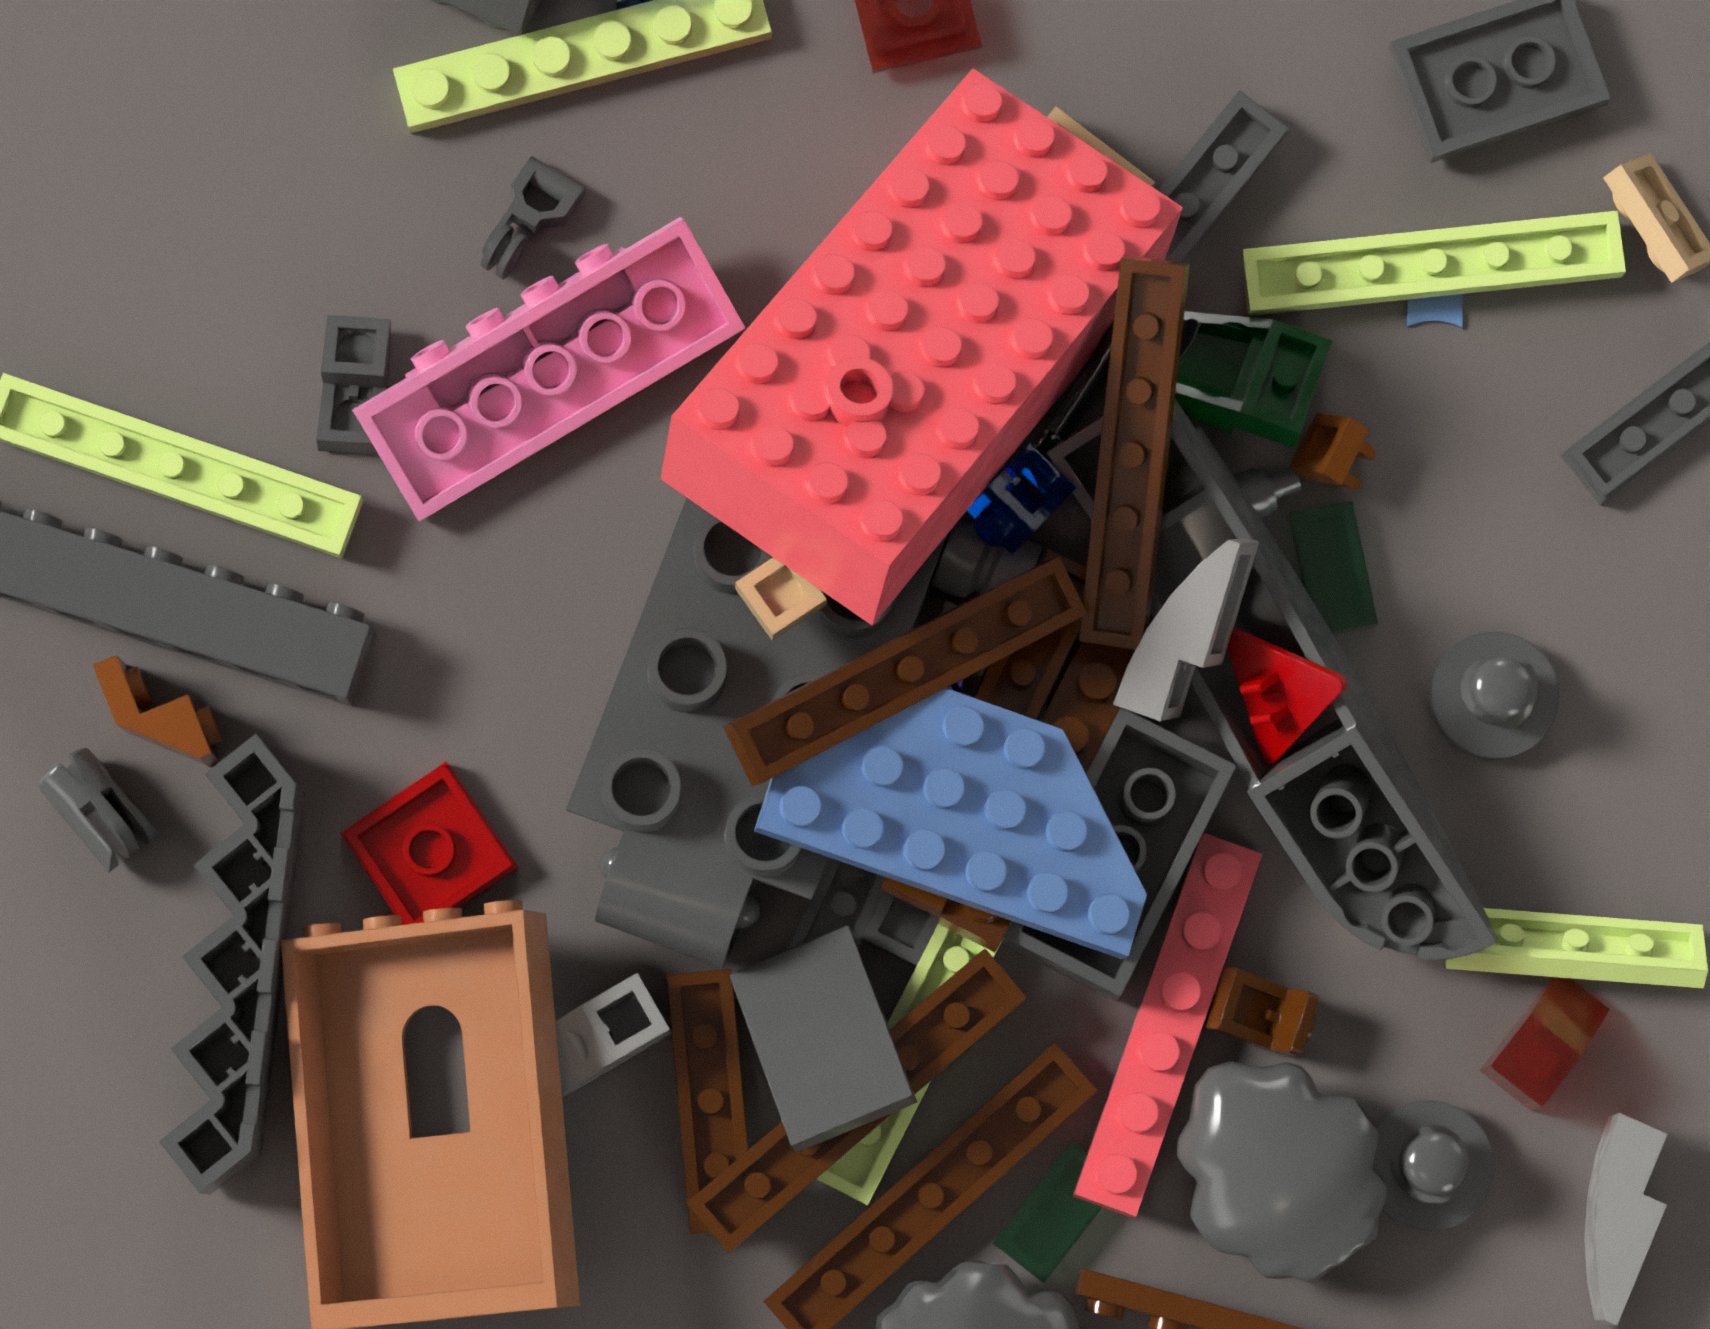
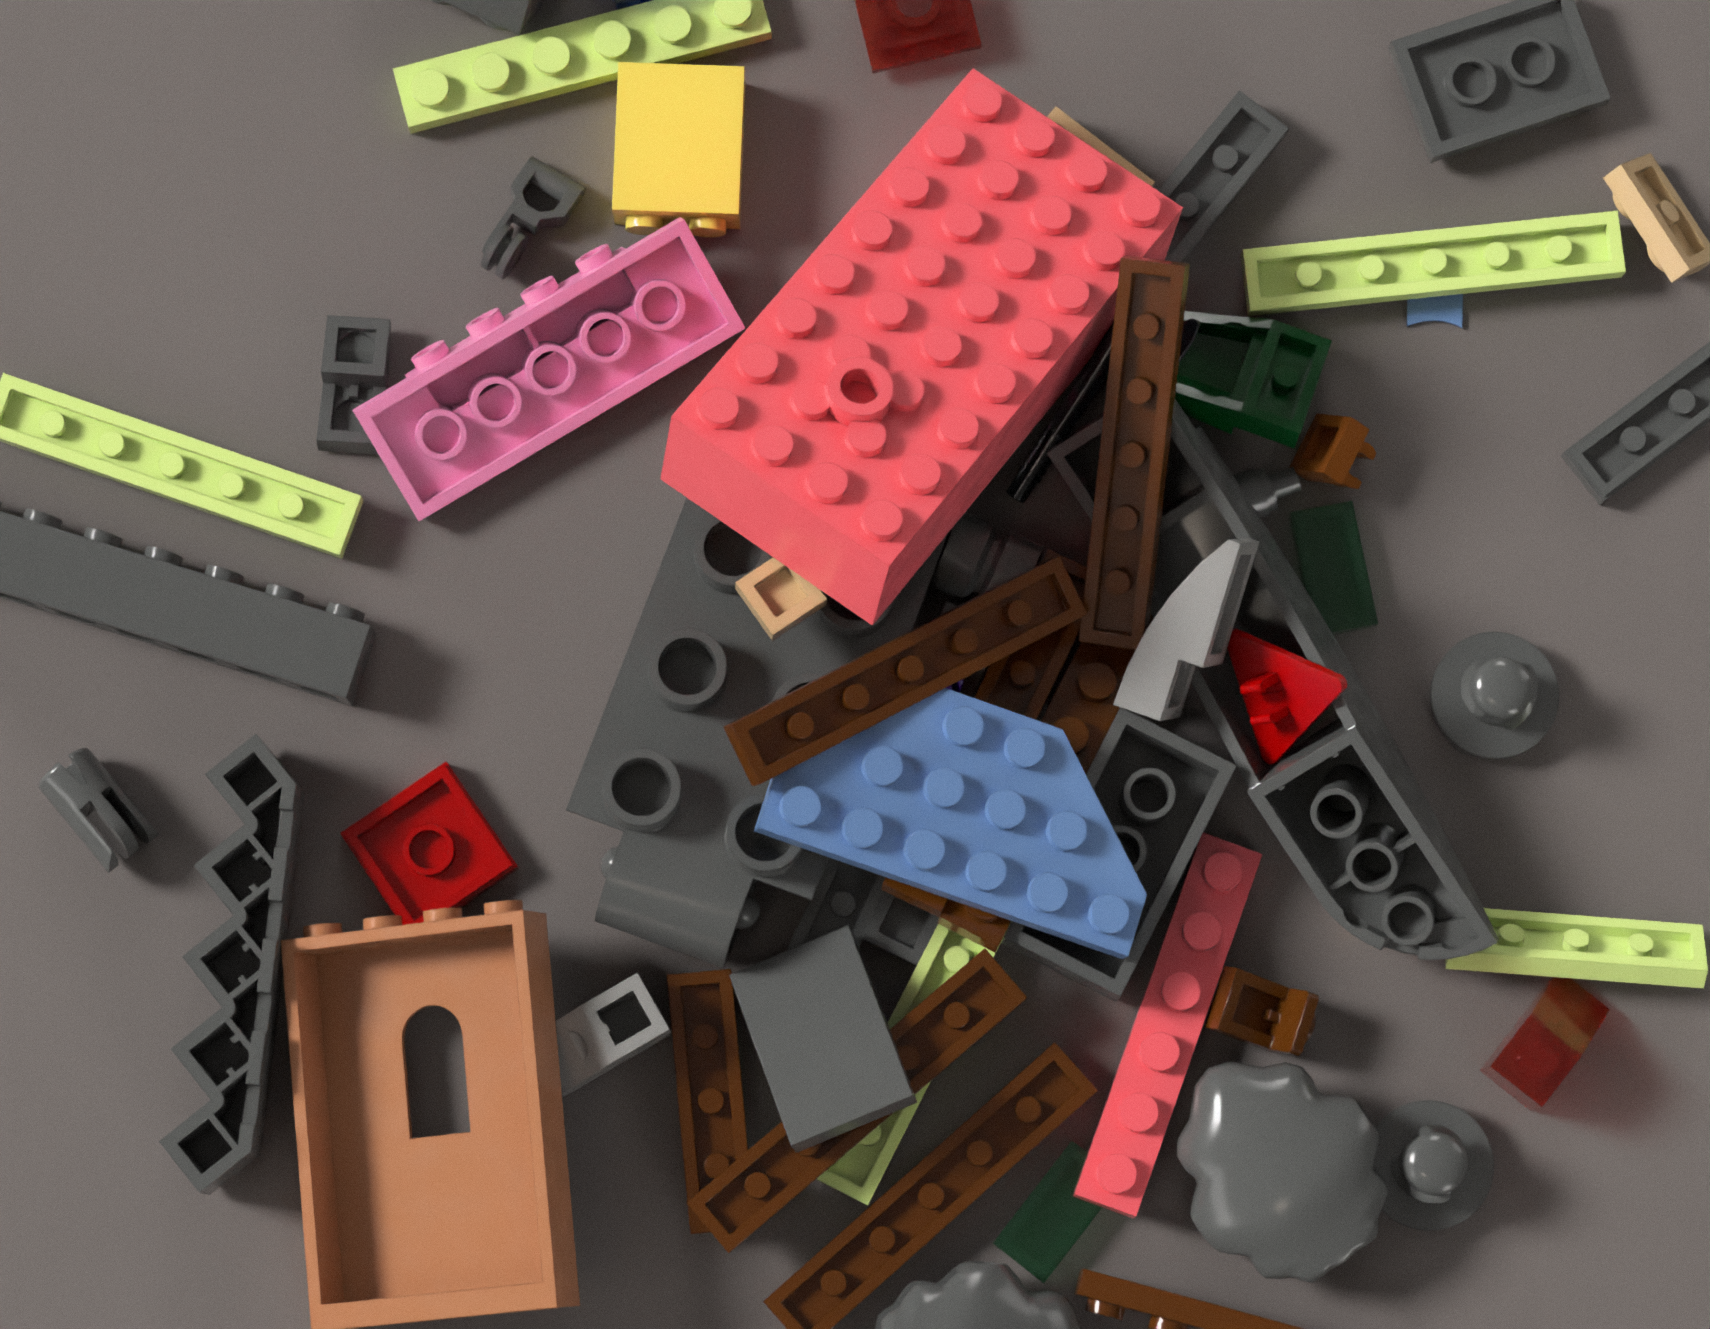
dark orange slope [93,655,224,766] -> none
clear blue brick [967,444,1076,554] -> none
light grey slope [1584,1113,1668,1326] -> none
none -> light yellow brick [612,62,746,237]

